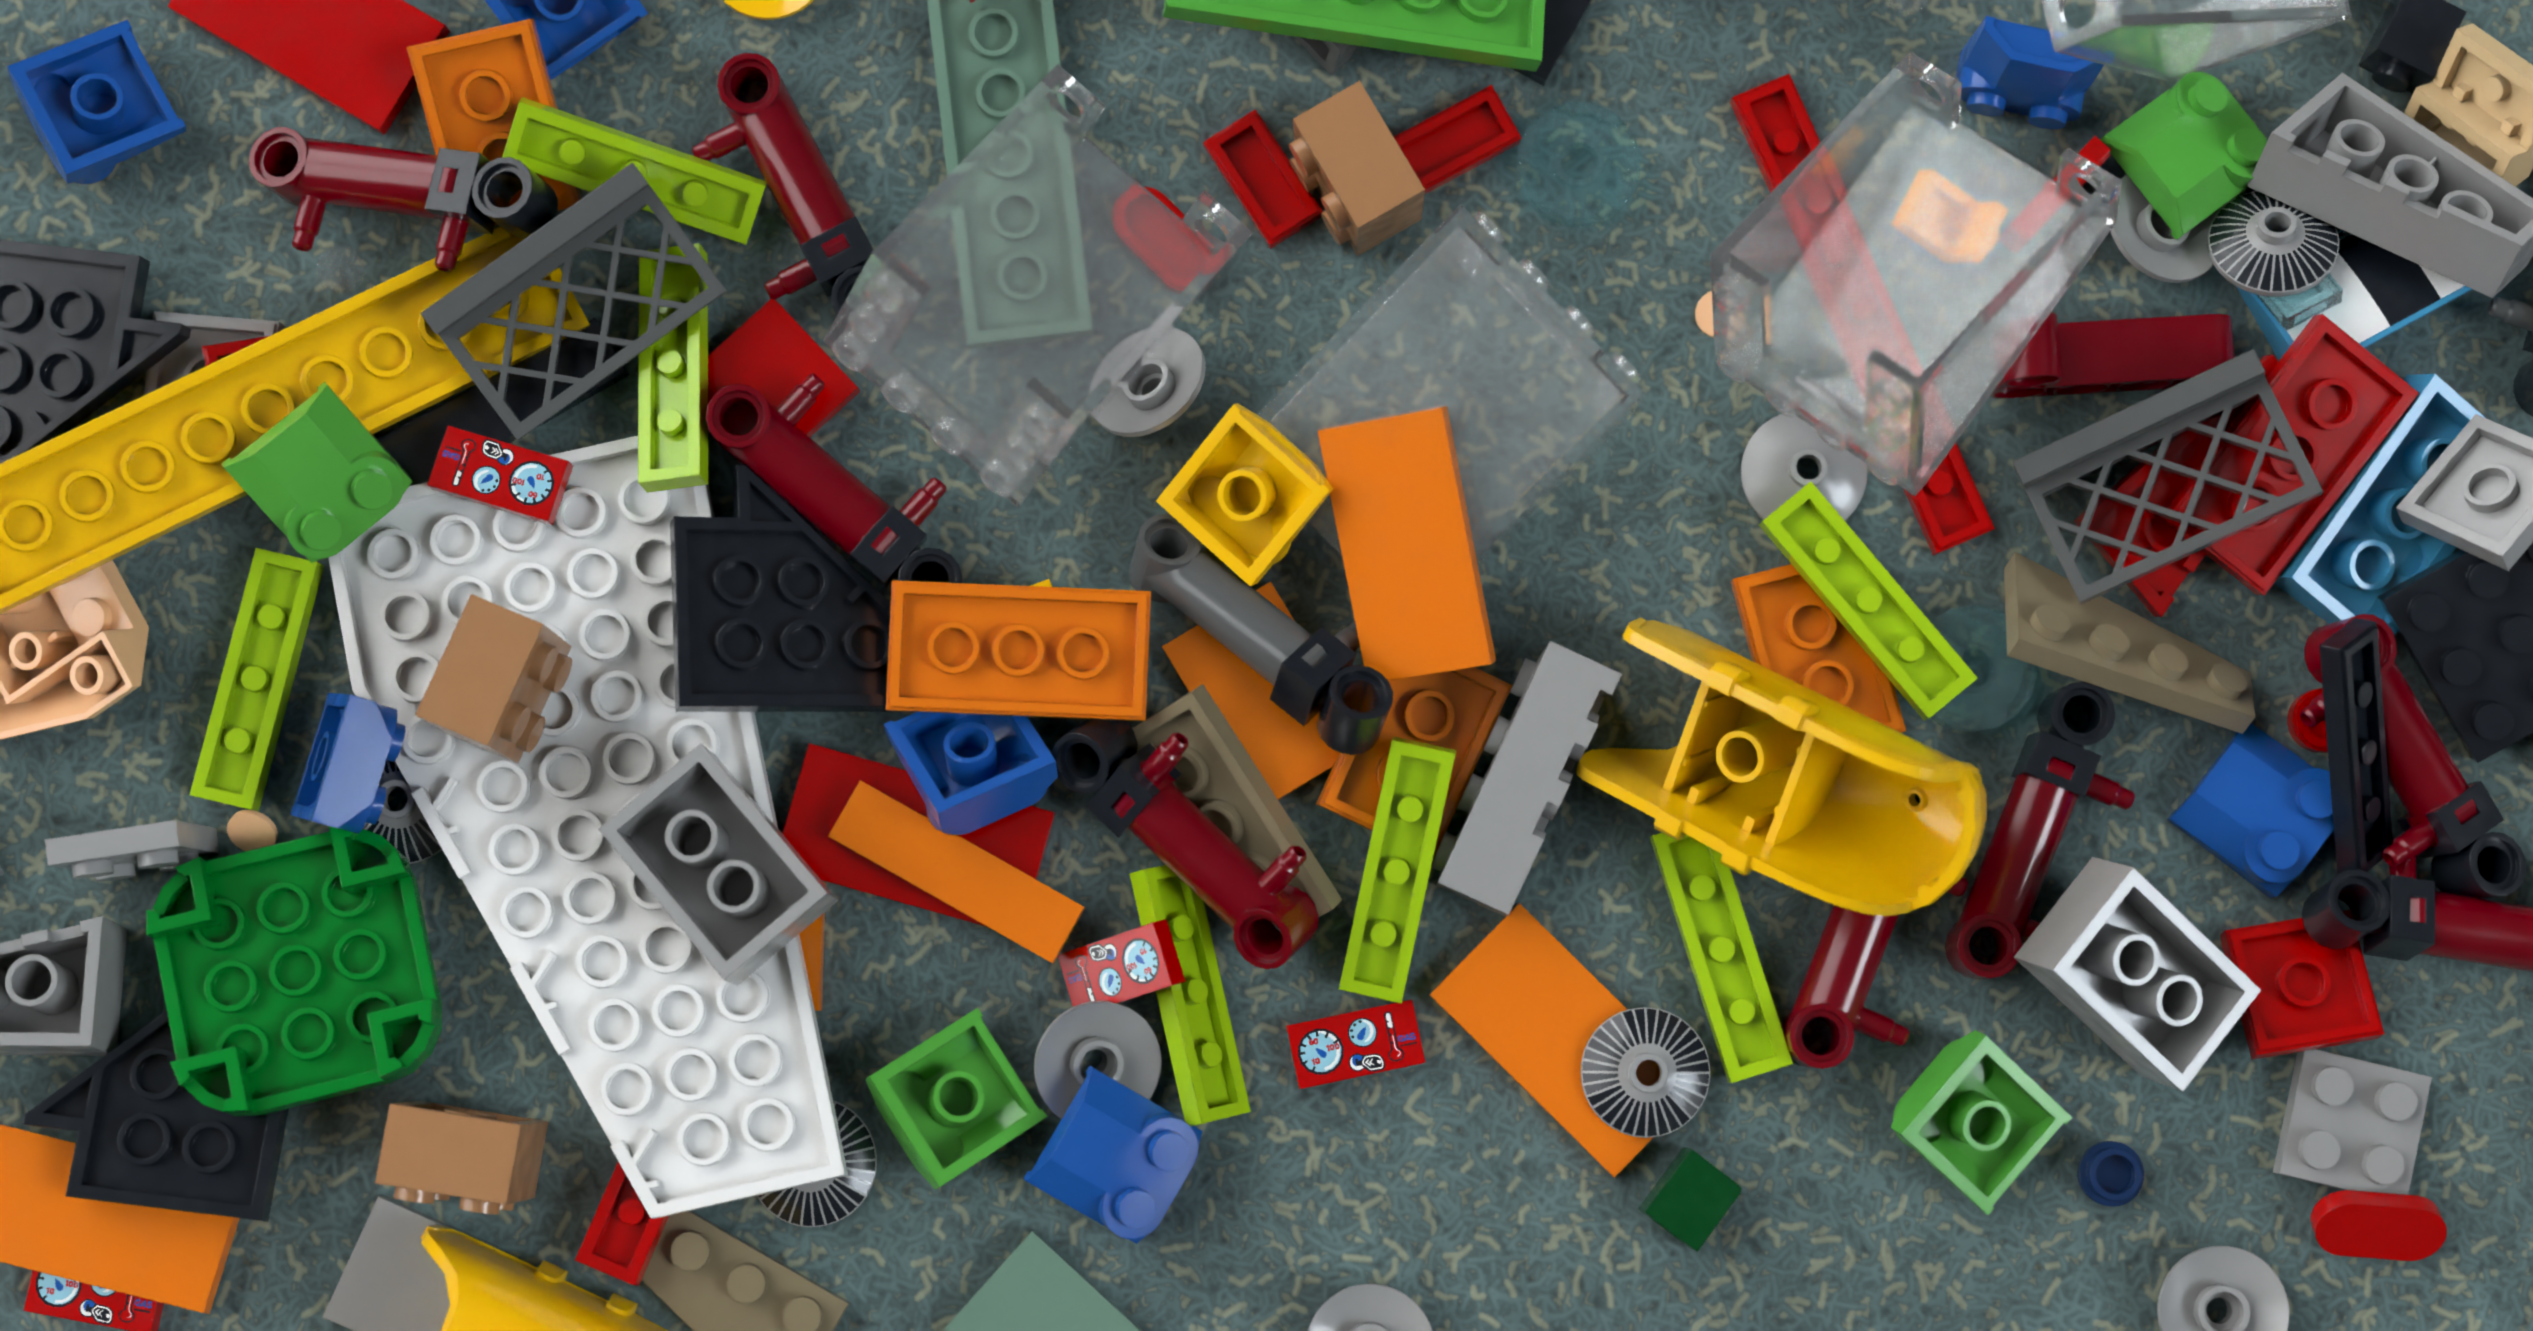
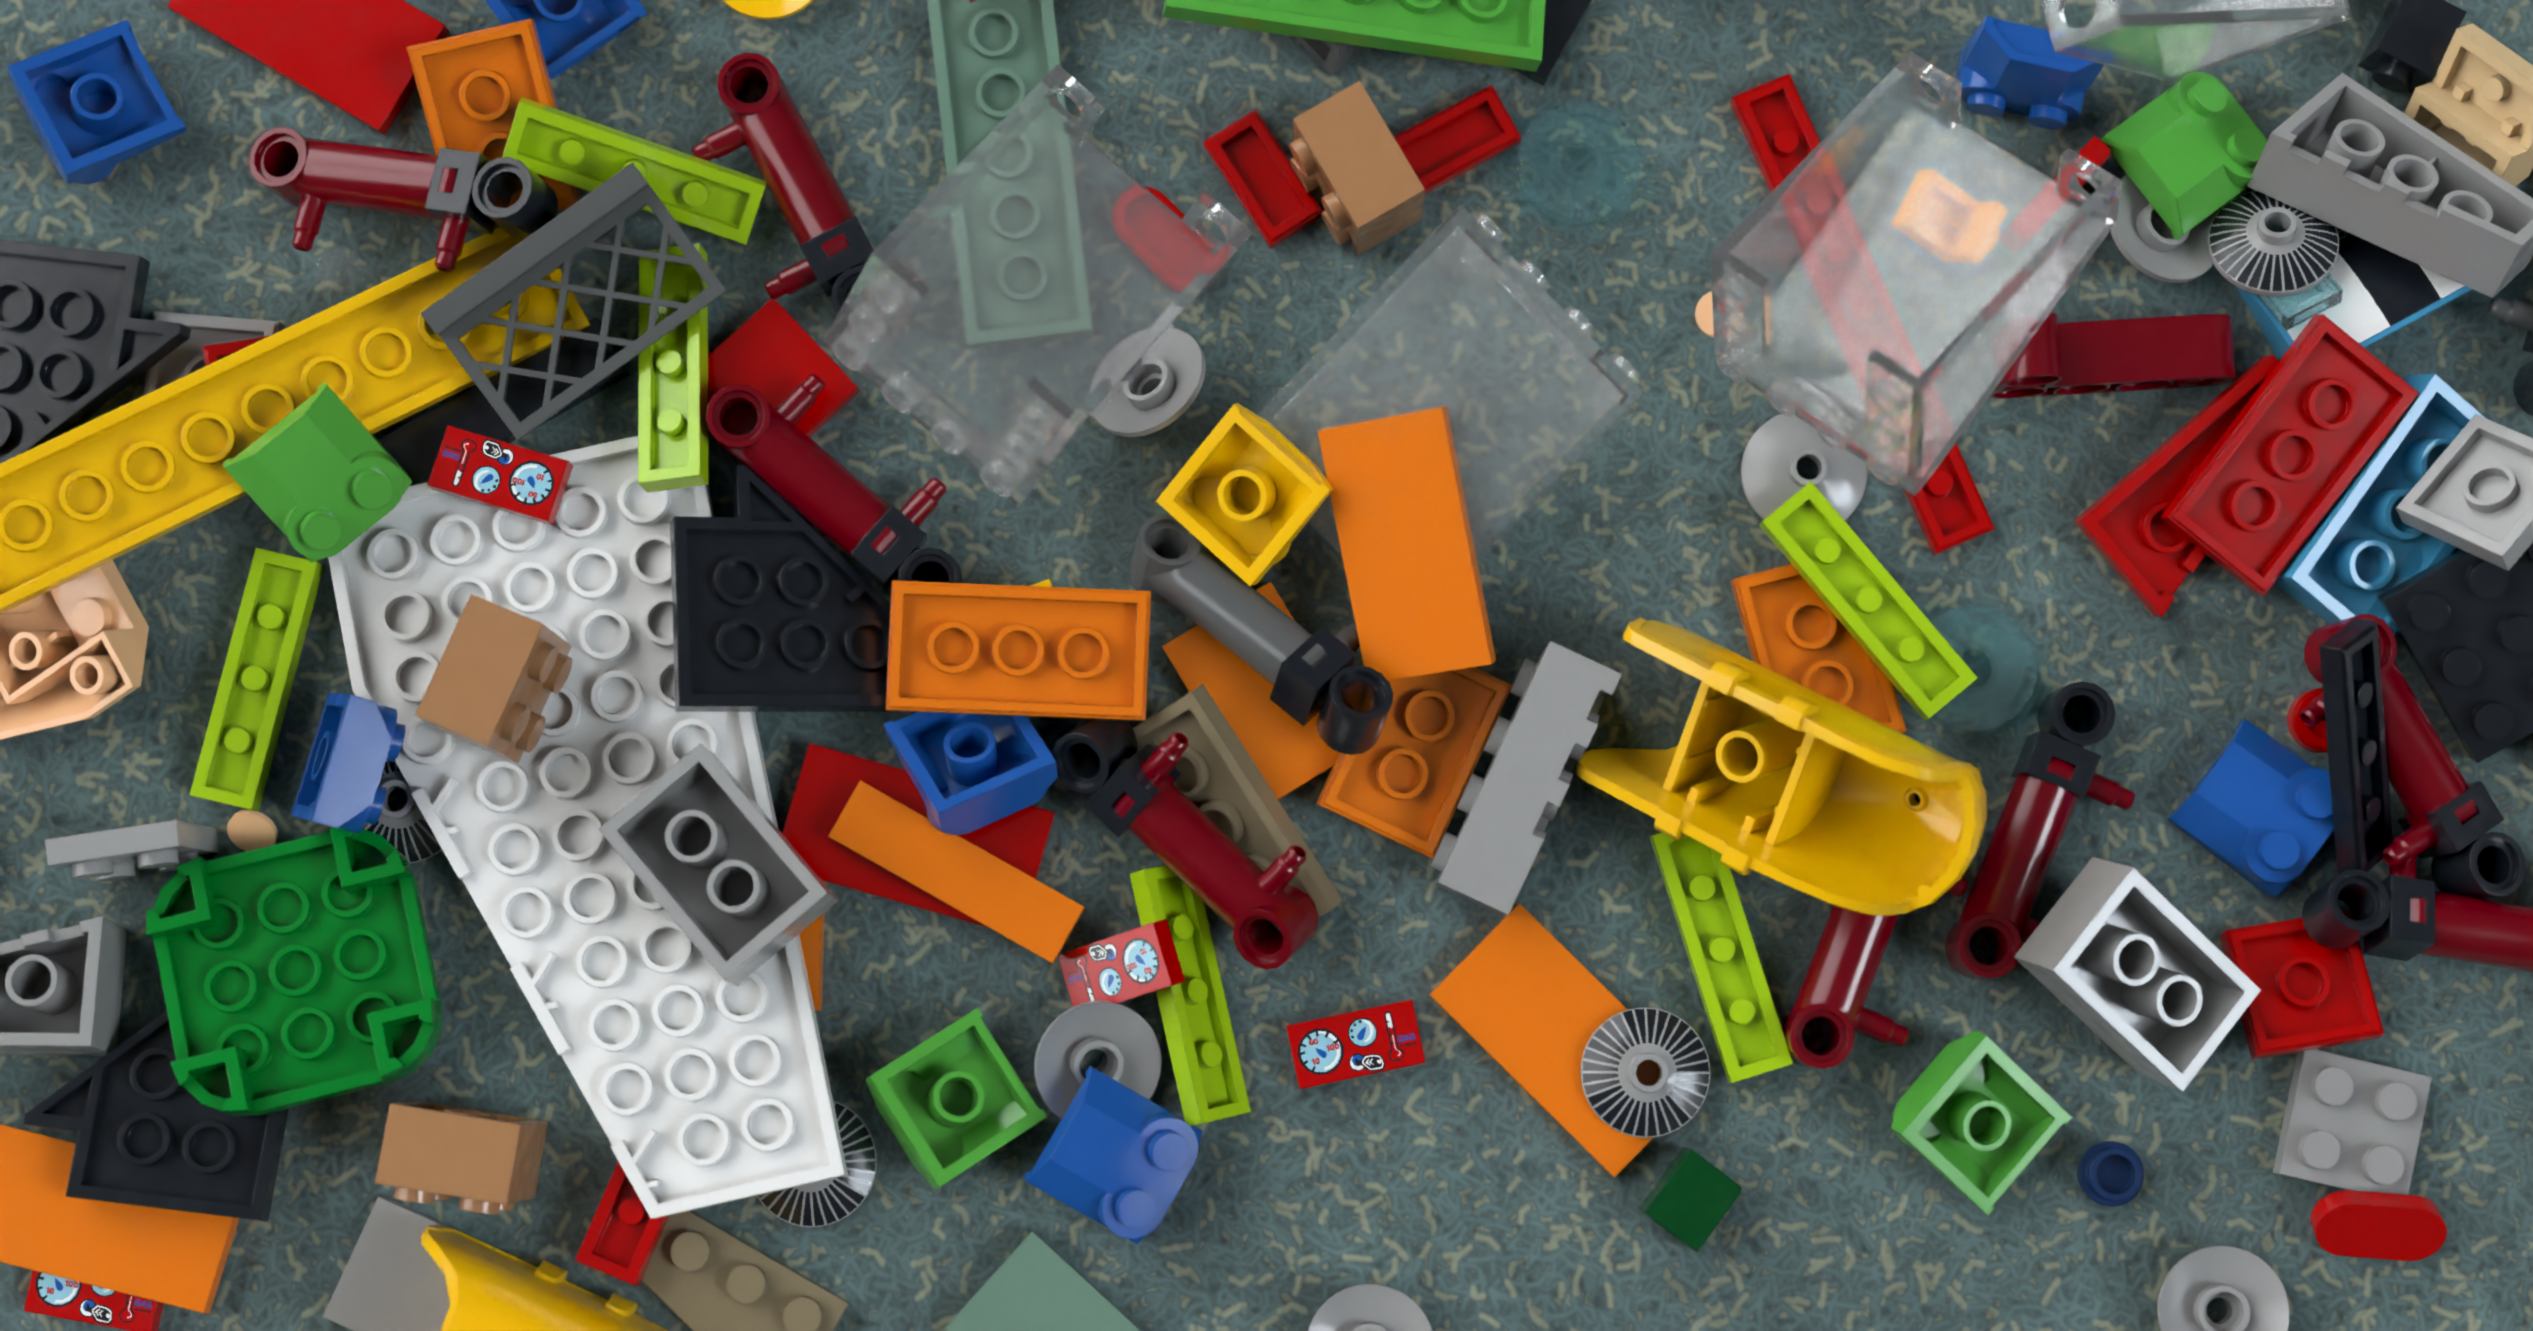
lime plate [1339,736,1457,1004] -> none
dark tan wing [2004,552,2255,734] -> none
dark grey fence [2012,349,2323,605] -> none

